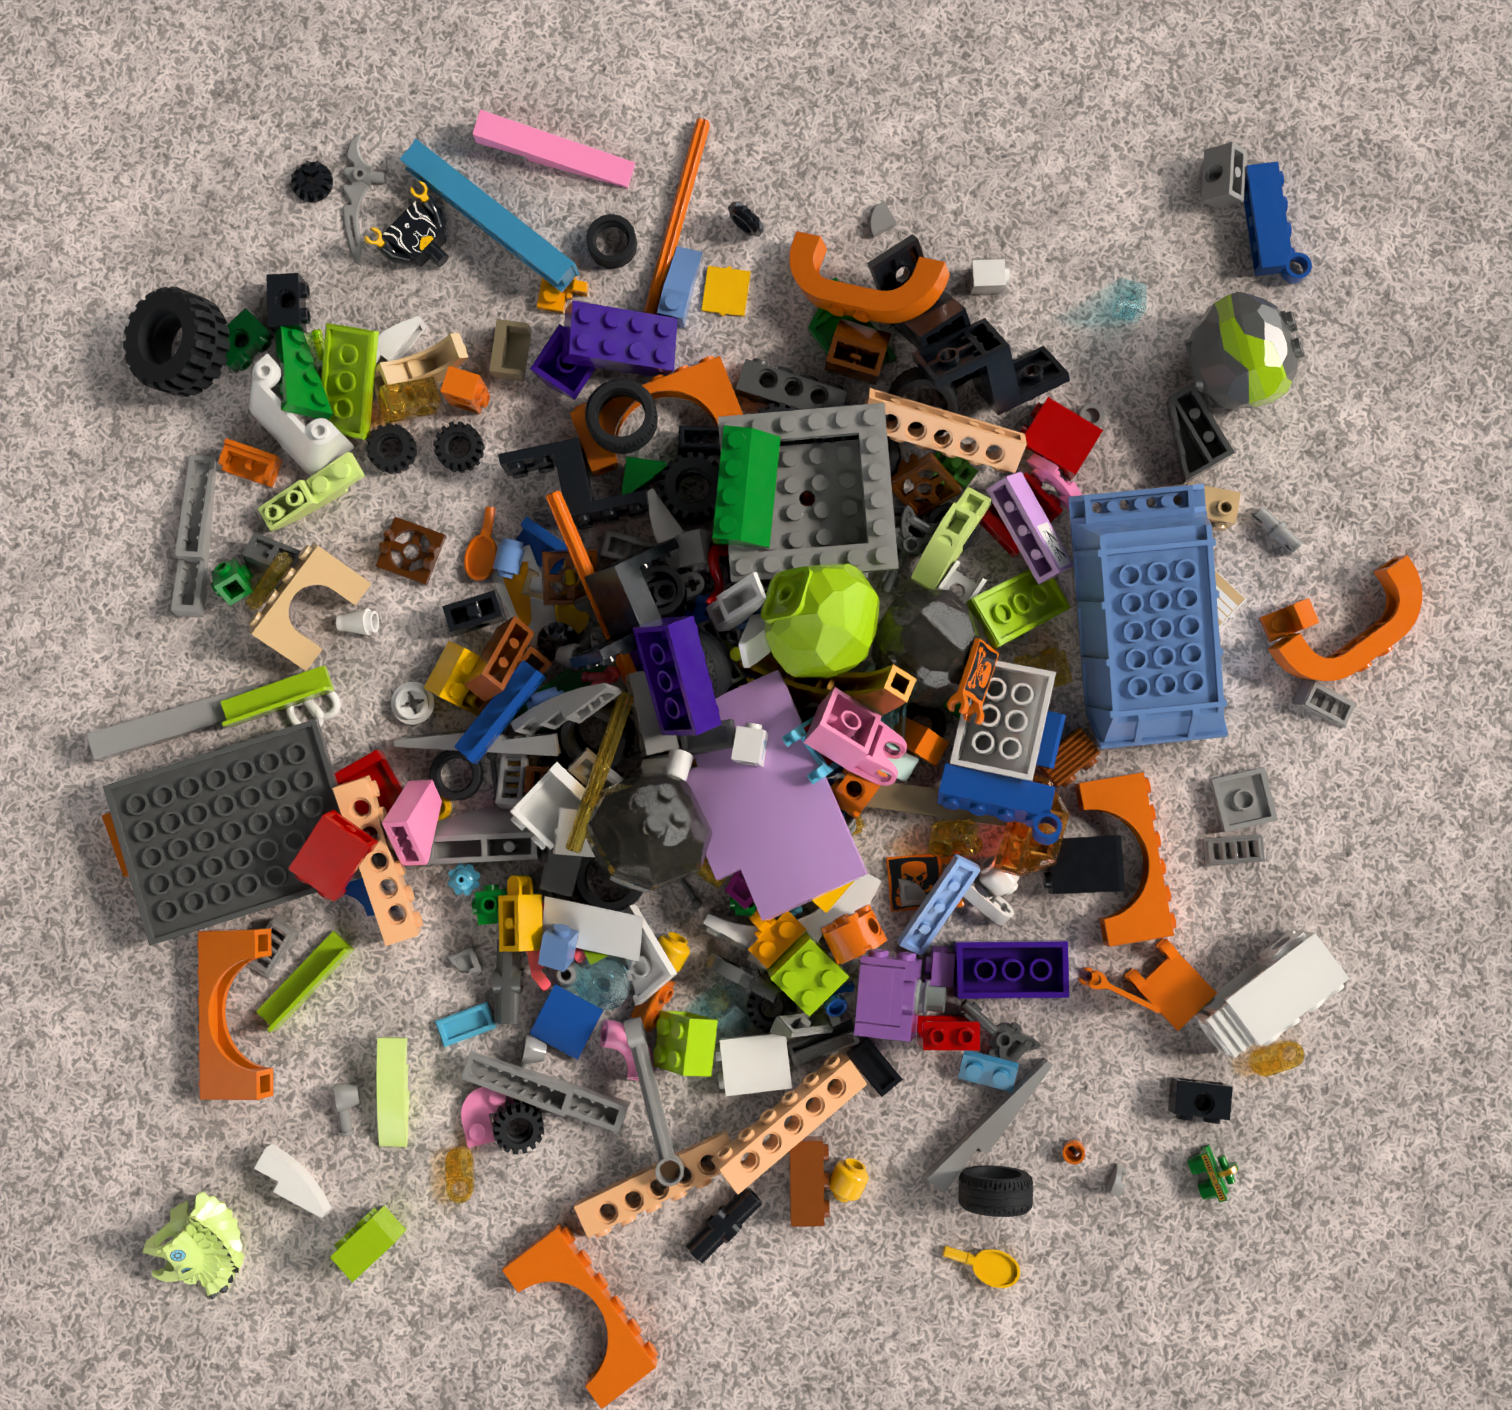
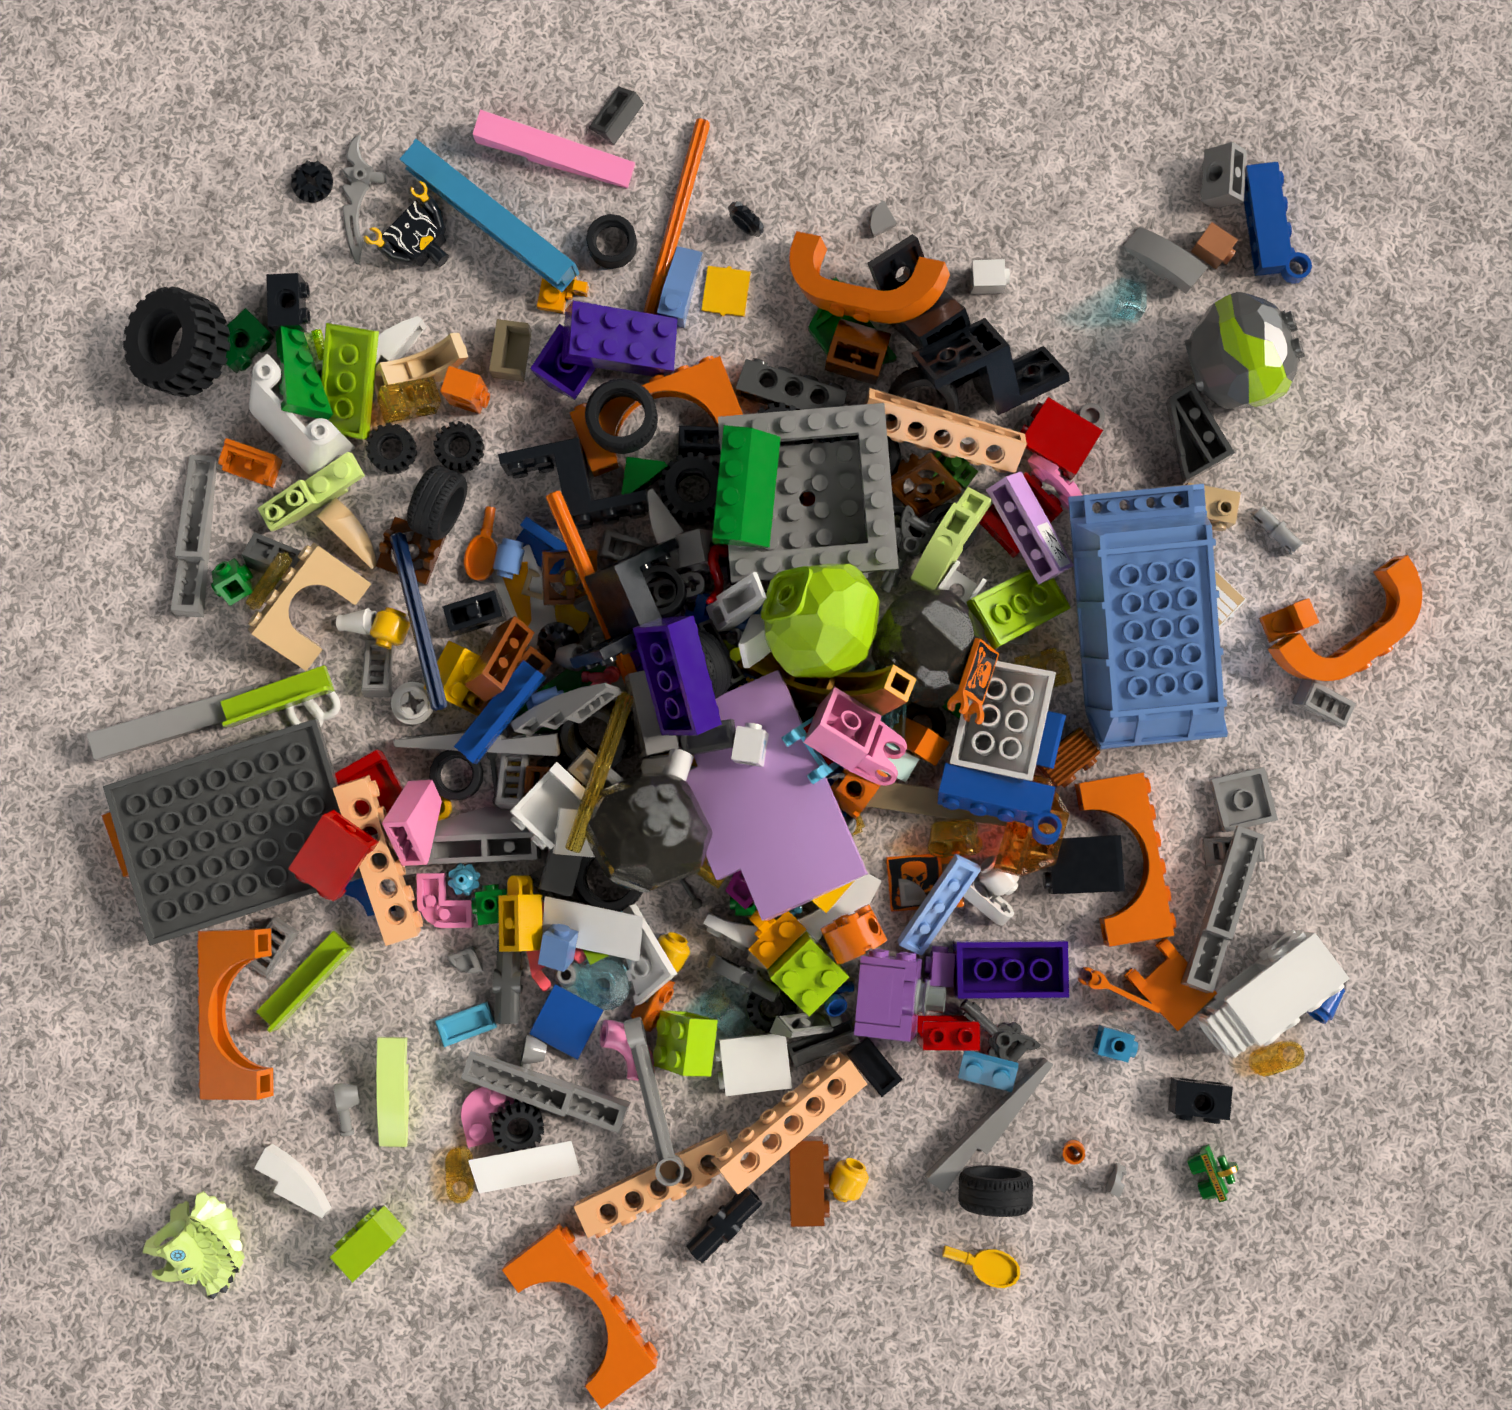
none -> tan piece [317,497,377,570]
none -> light grey slope [361,640,393,697]
none -> yellow head [370,607,410,649]
none -> dark blue axle [390,532,447,711]
none -> black tyre [407,465,468,540]
none -> bright pink plate [417,873,474,928]
none -> white sticker [468,1141,581,1193]
none -> dark grey slope [589,86,644,145]
none -> dark azure brick [1092,1025,1138,1063]
none -> light grey slope [1123,227,1208,294]
none -> light grey slope [1181,826,1264,993]
none -> nougat brick [1190,222,1238,269]
none -> blue cone [1307,988,1345,1024]

